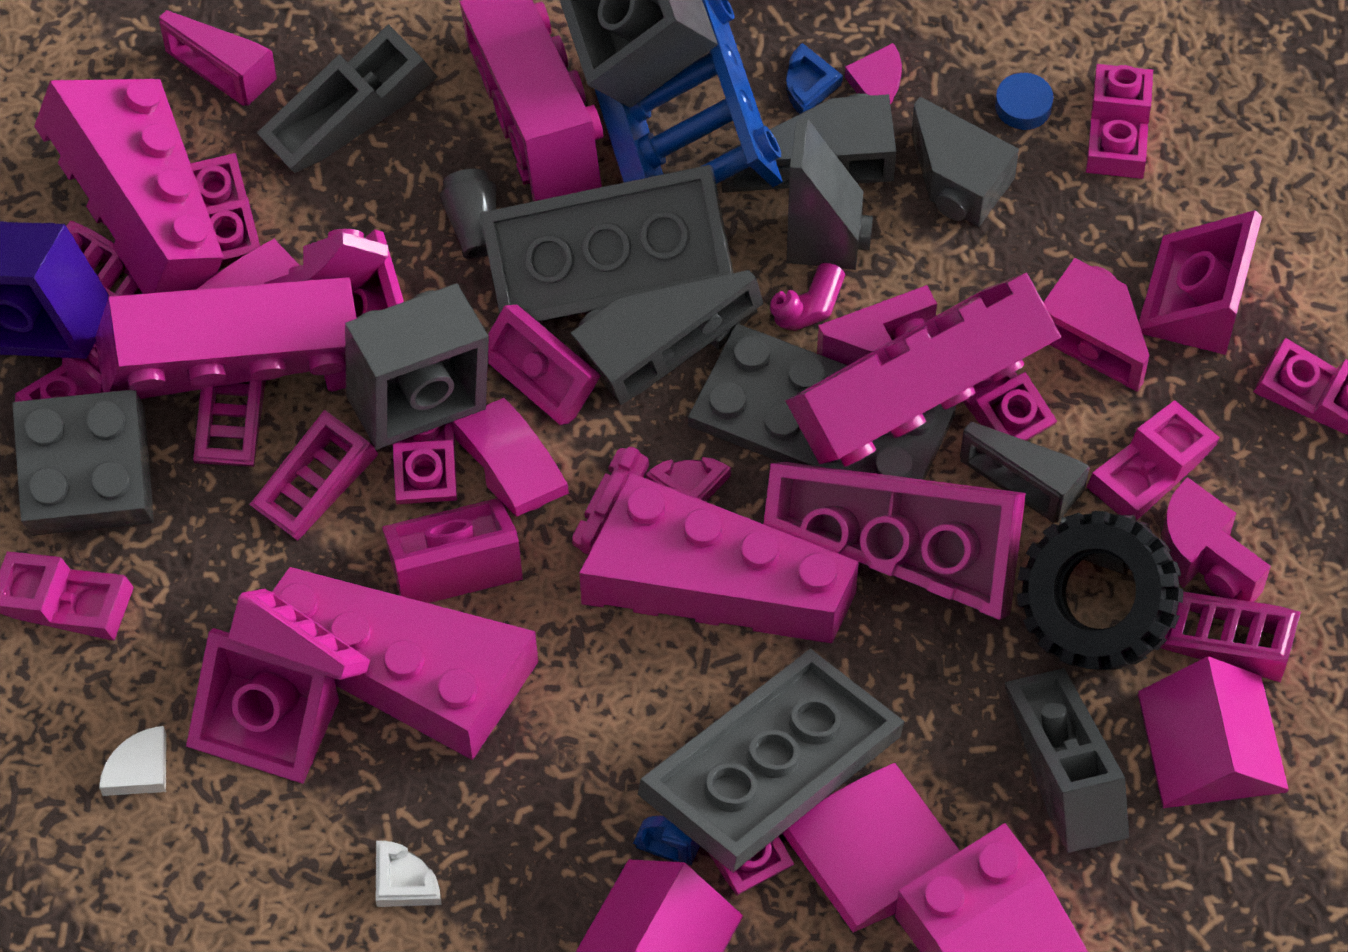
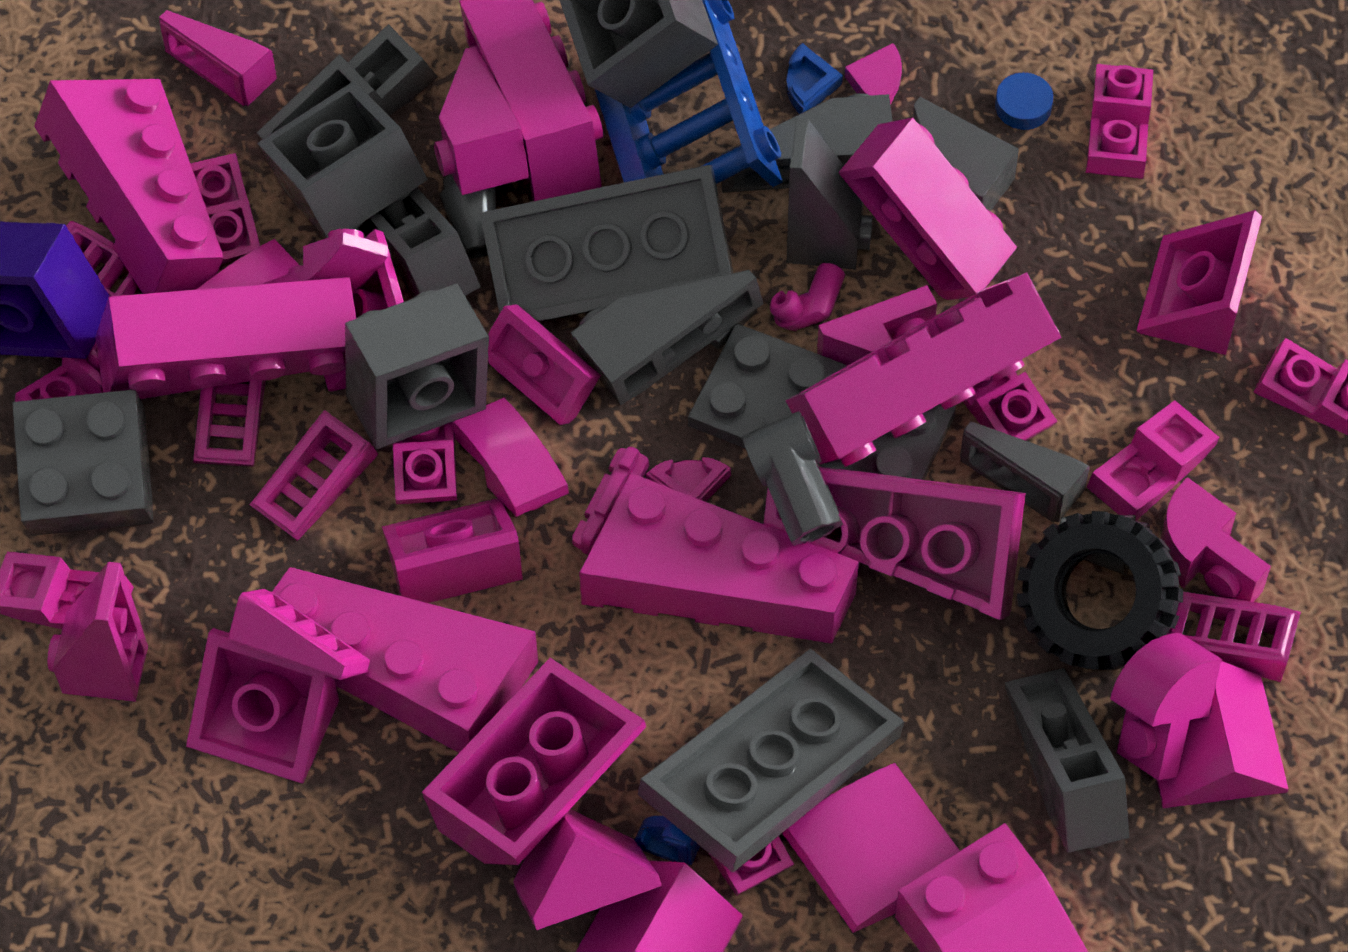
white tile [99,726,167,796] -> none
white tile [376,841,441,907] -> none
dark pink slope [1043,258,1149,392] -> none
none -> dark pink slope [47,562,148,702]
none -> dark grey brick [257,81,428,238]
none -> dark grey slope [364,187,481,297]
none -> dark pink slope [422,658,646,865]
none -> dark pink slope [434,46,529,195]
none -> dark pink slope [513,809,662,930]
none -> dark grey piece [742,411,843,546]
none -> brick [838,117,1017,300]
none -> dark pink brick [1110,633,1222,781]

